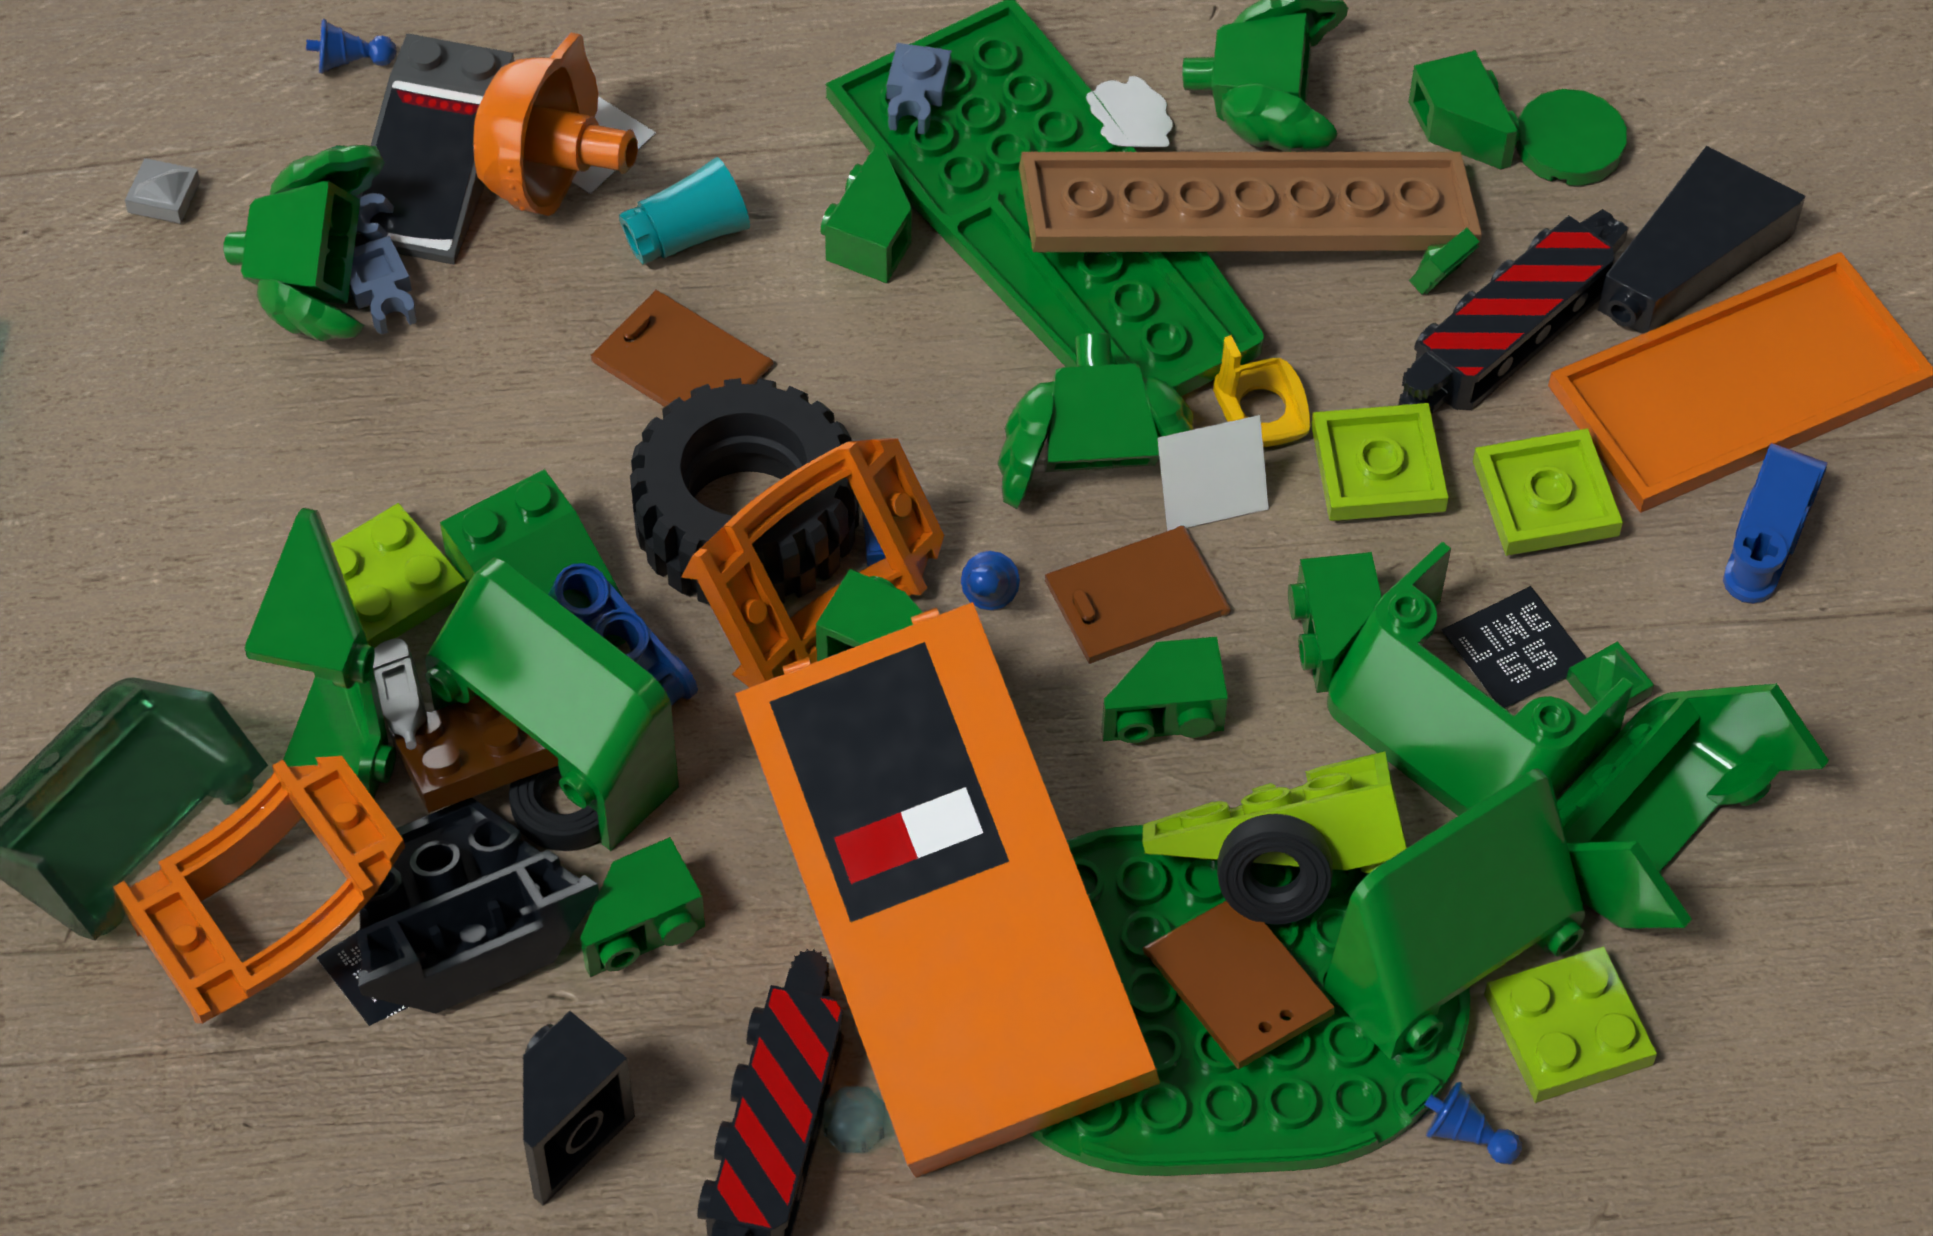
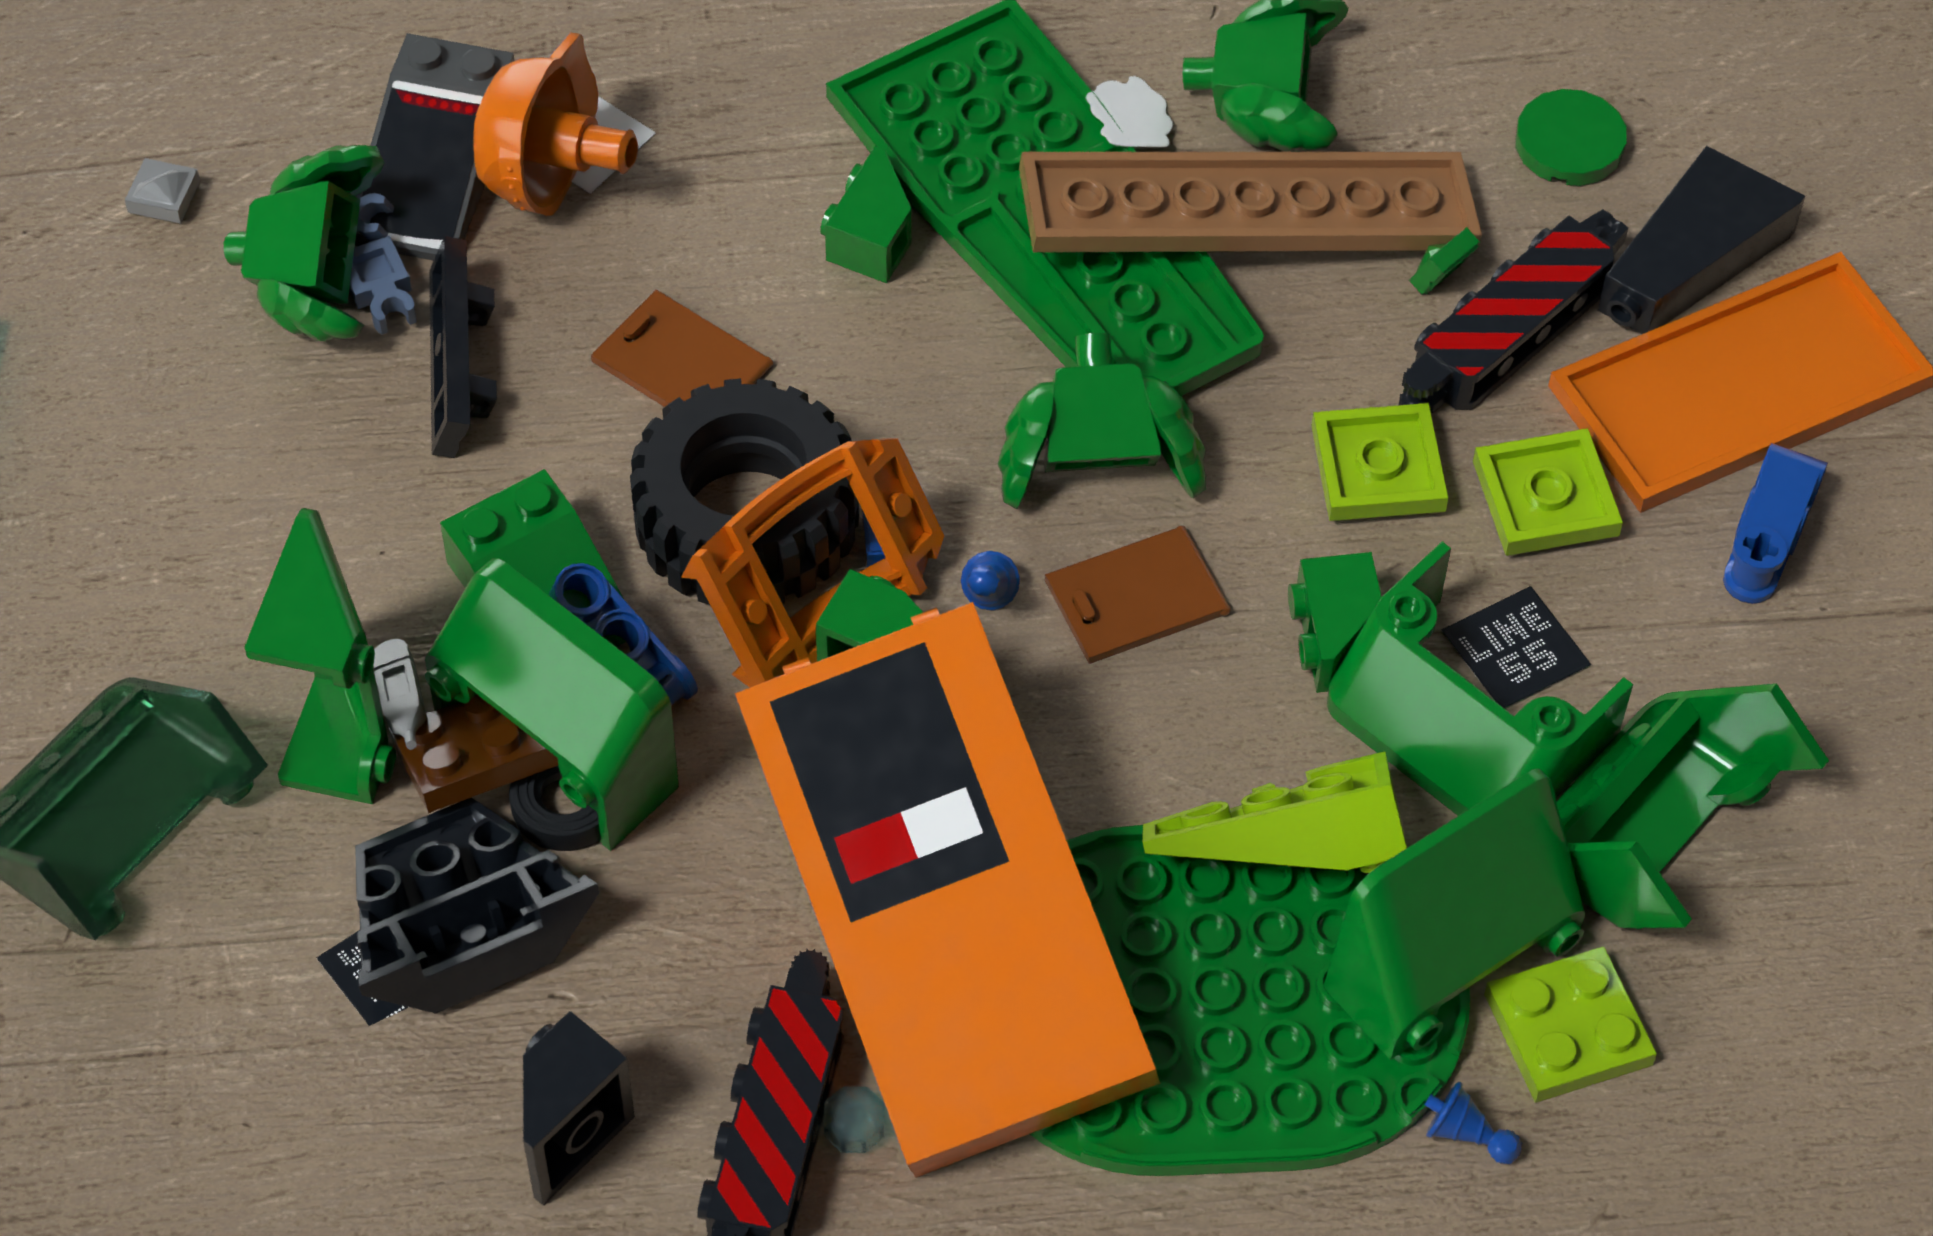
orange wedge [113,756,405,1024] -> none
blue piece [306,19,397,74] -> none
lime plate [331,503,466,649] -> none
green slope [581,837,705,977] -> none
teal plant [619,157,750,265] -> none
sand blue plate [887,43,951,134] -> none
green slope [1101,637,1228,743] -> none
dark orange container [1143,901,1335,1070] -> none
white sticker [1158,415,1269,531] -> none
yellow piece [1213,335,1310,448] -> none
black tyre [1217,814,1333,925] -> none
green slope [1408,50,1521,170] -> none
green tile [1566,641,1654,710] -> none
none -> black hinge [429,236,497,458]

